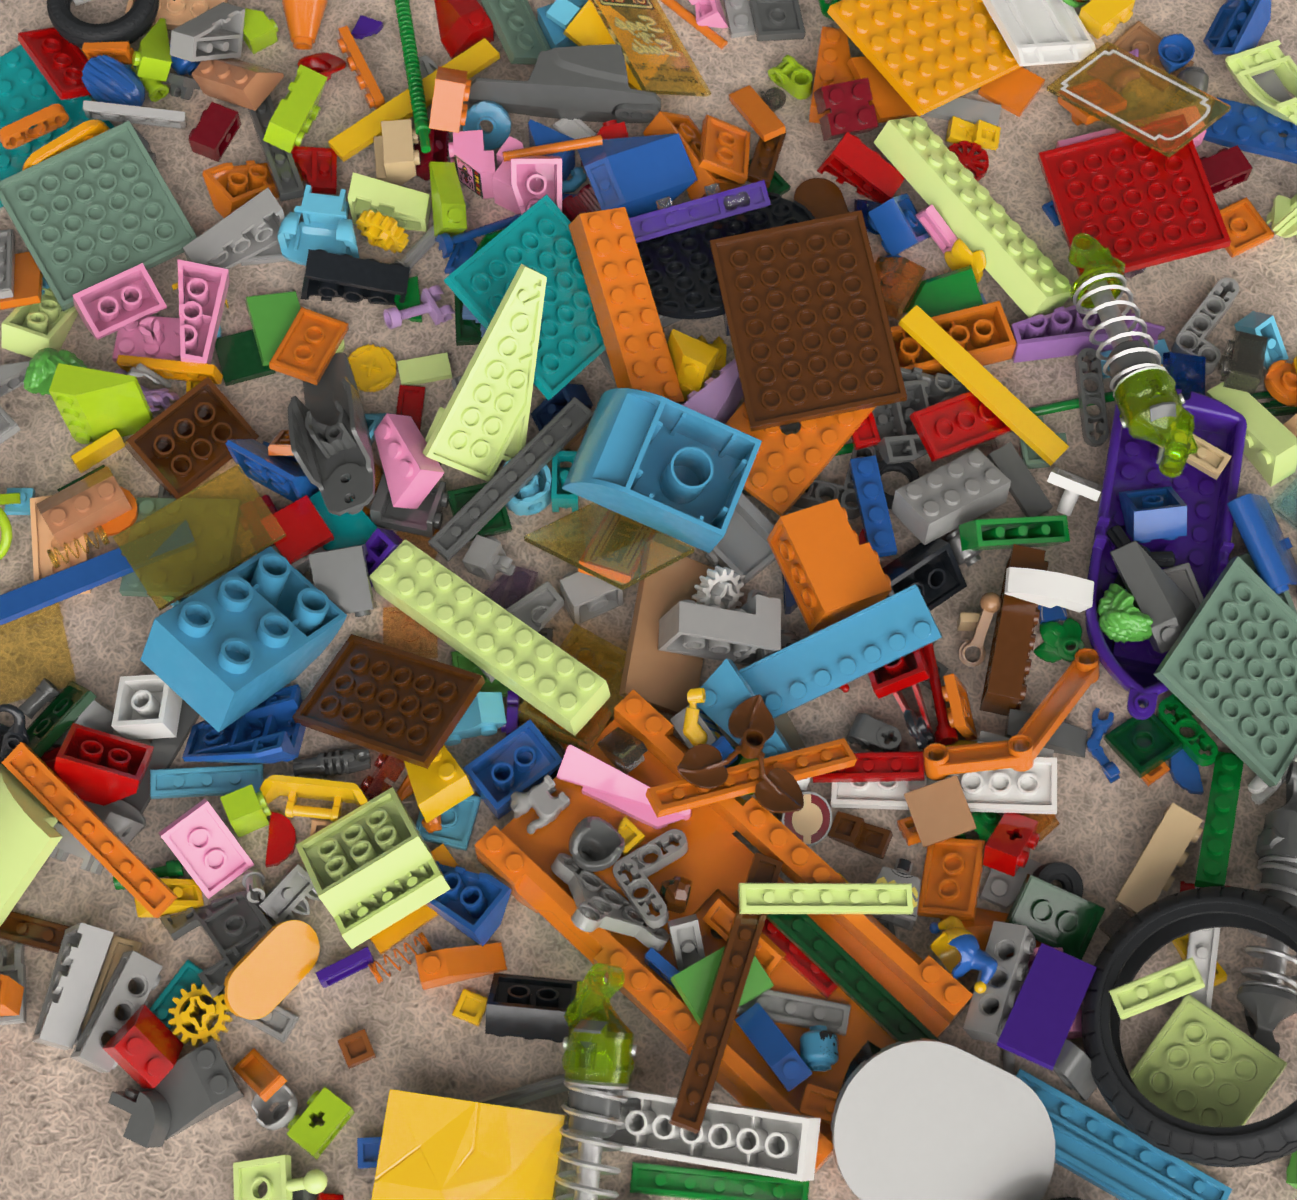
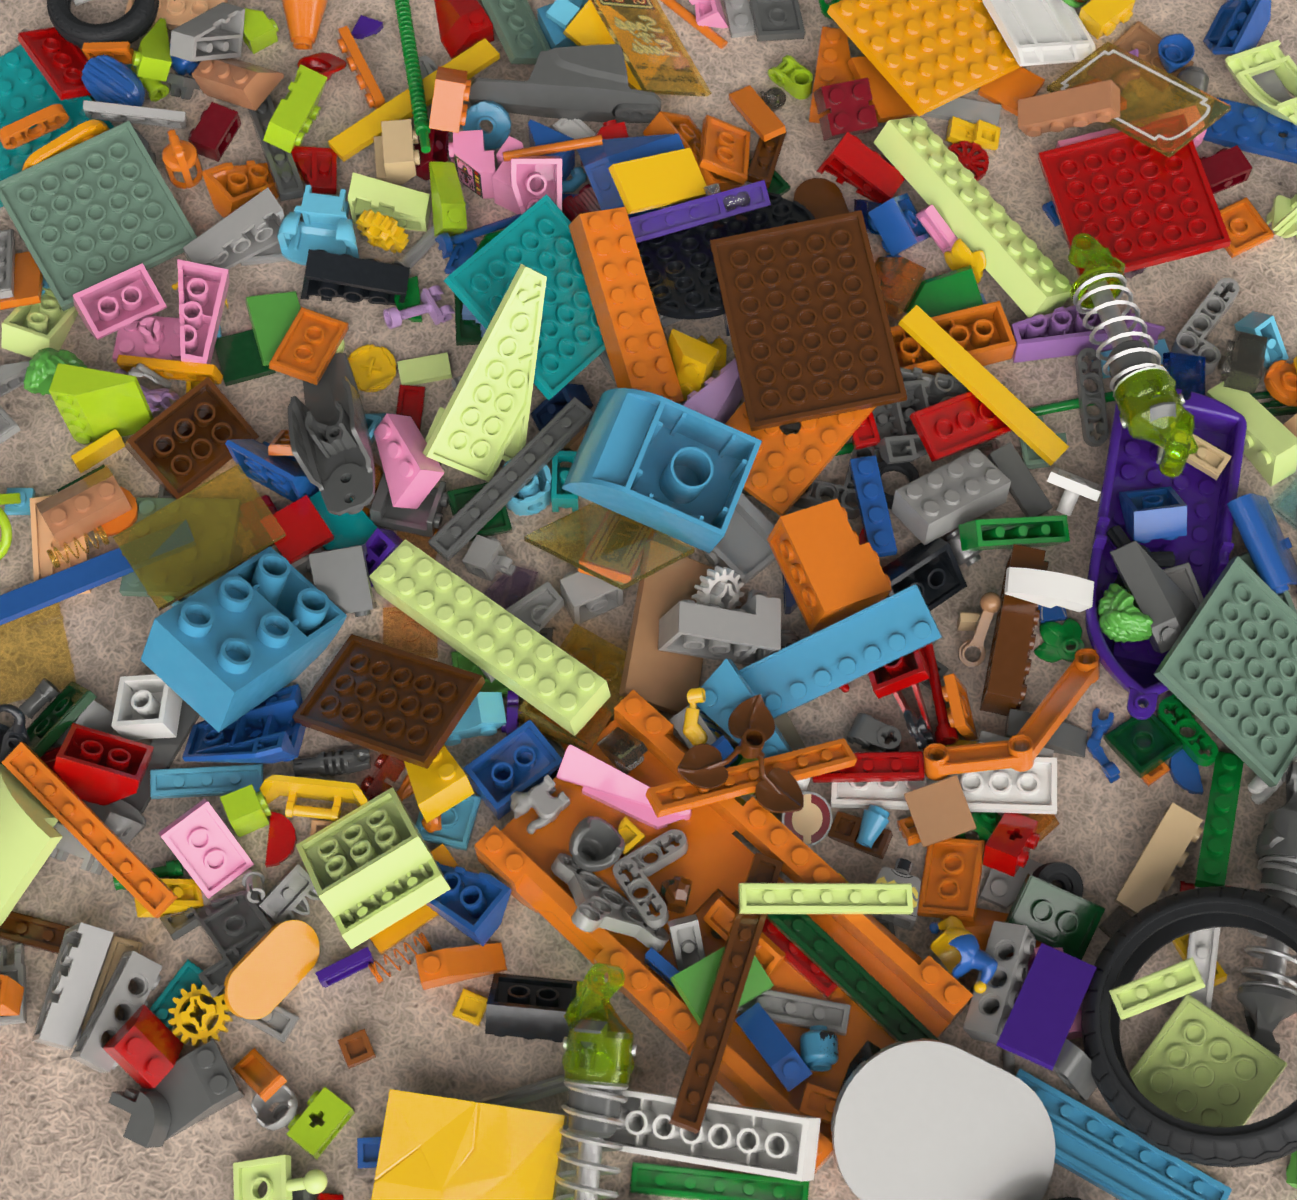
none -> orange piece [162,129,203,189]
none -> yellow tile [608,148,710,215]
none -> dark azure cone [856,804,890,848]
none -> nougat brick [1018,80,1120,137]

